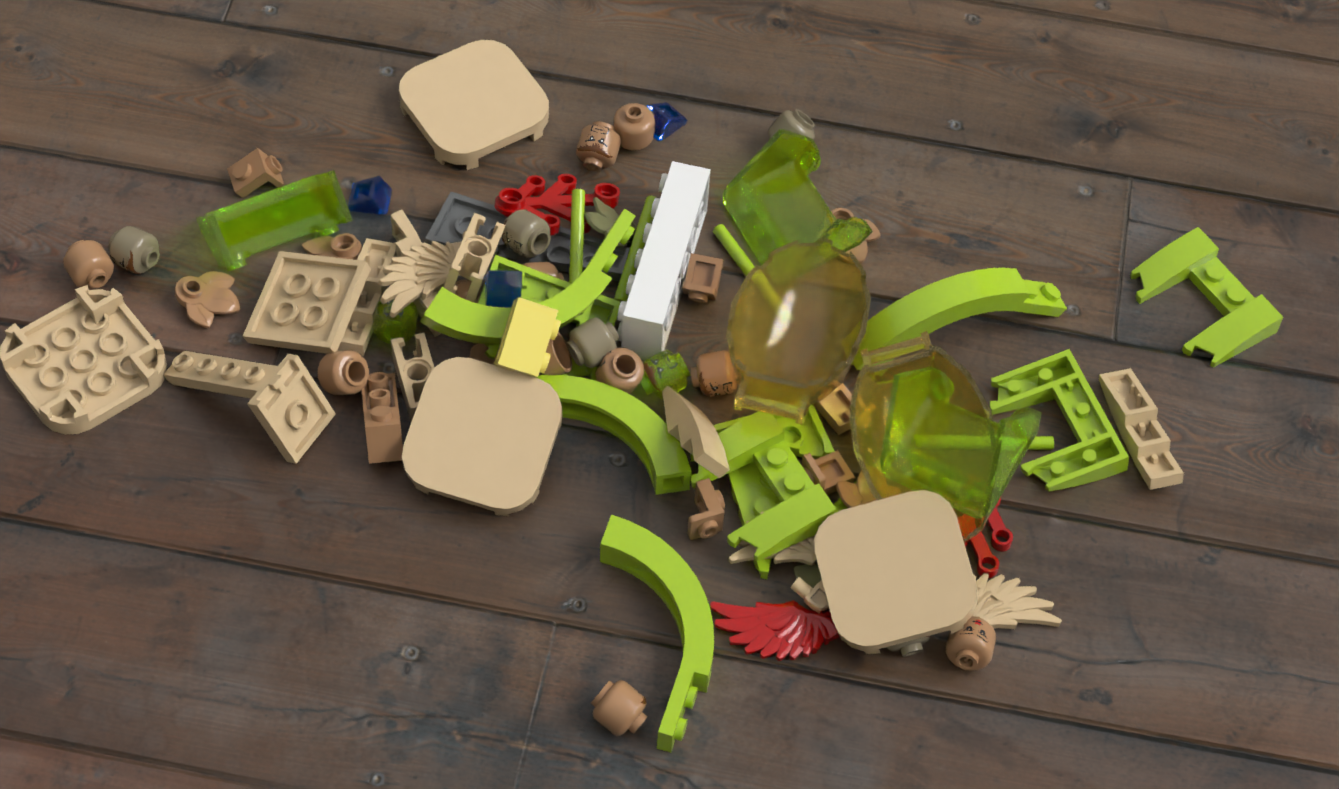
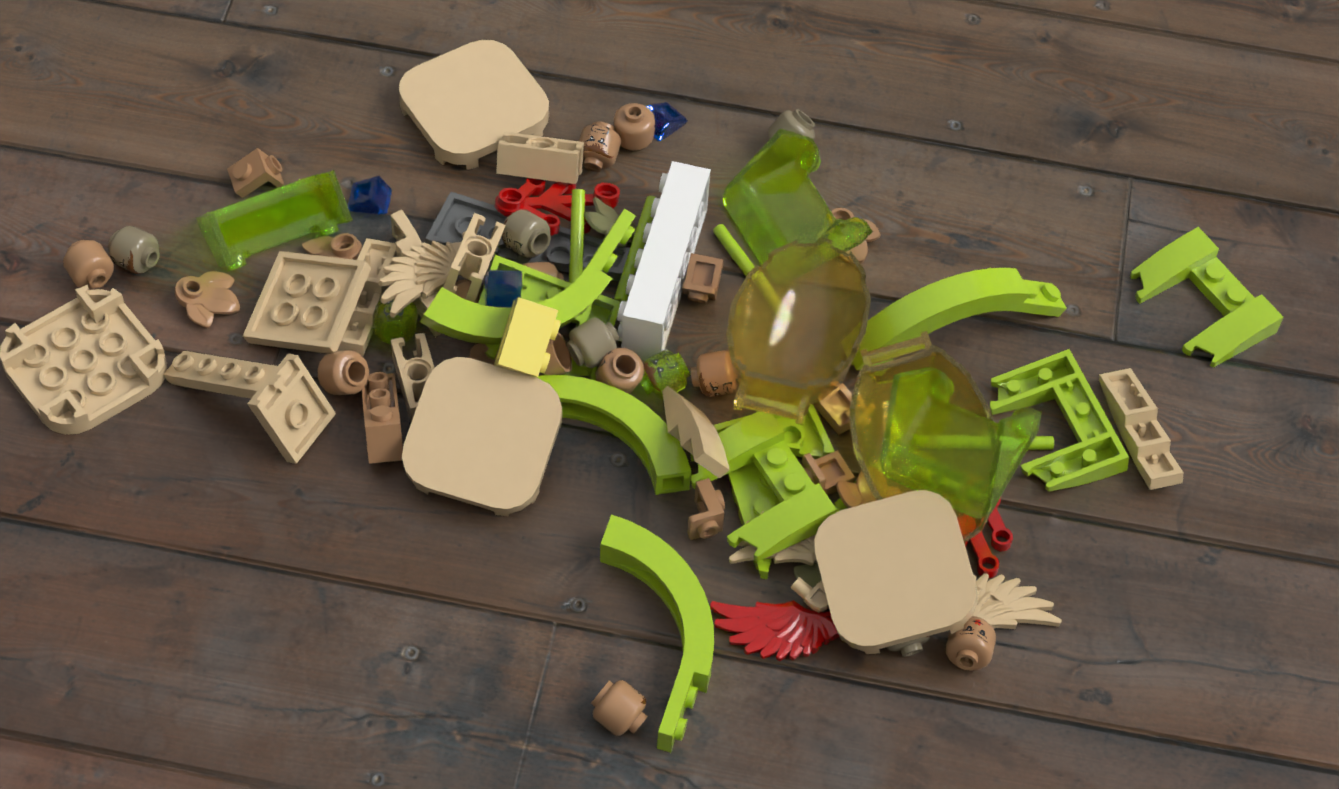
none -> tan piece [496,132,584,184]

